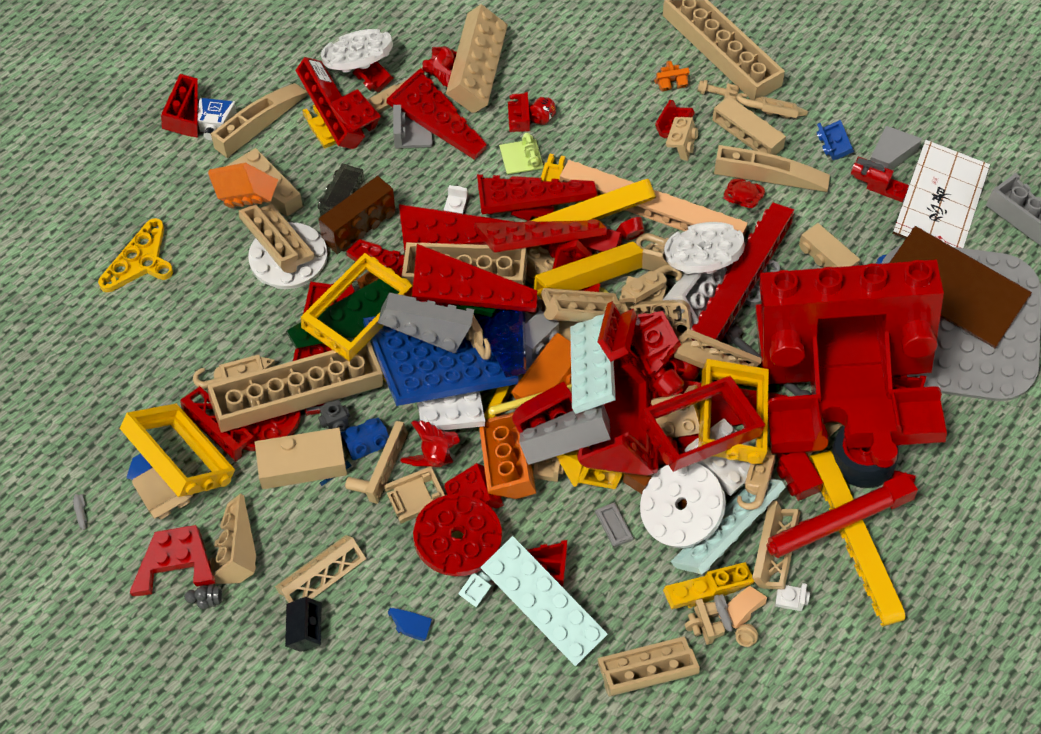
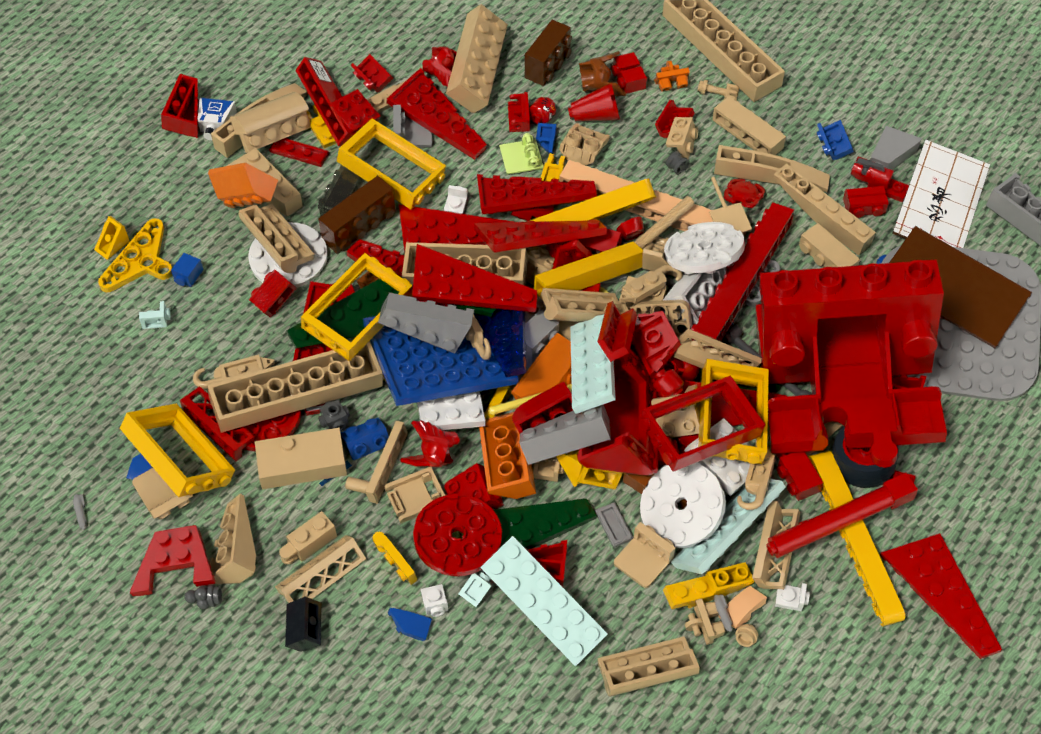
white plate [321,29,393,72] -> none
tan plate [736,93,808,118] -> none
none -> yellow slope [94,216,130,260]
none -> light aqua bracket [139,301,171,329]
none -> blue brick [171,253,204,287]
none -> tan brick [230,92,311,153]
none -> red brick [248,269,297,318]
none -> red tile [269,138,329,167]
none -> tan brick [279,511,337,564]
none -> yellow door [336,118,446,209]
none -> yellow hinge [372,531,417,585]
none -> white bracket [420,584,448,617]
none -> dark green wing [458,498,597,550]
none -> reddish brown brick [525,19,572,86]
none -> blue slope [536,123,557,154]
none -> tan slope [559,123,610,165]
none -> red cone [568,83,620,121]
none -> dark orange helmet [579,51,626,96]
none -> red piece [611,52,647,94]
none -> tan bracket [614,522,676,588]
none -> tan axle [635,196,694,249]
none -> dark grey wheel [666,151,690,175]
none -> tan piece [709,177,752,233]
none -> tan slope [773,163,876,255]
none -> red brick [843,186,888,218]
none -> red wing [880,533,1002,659]

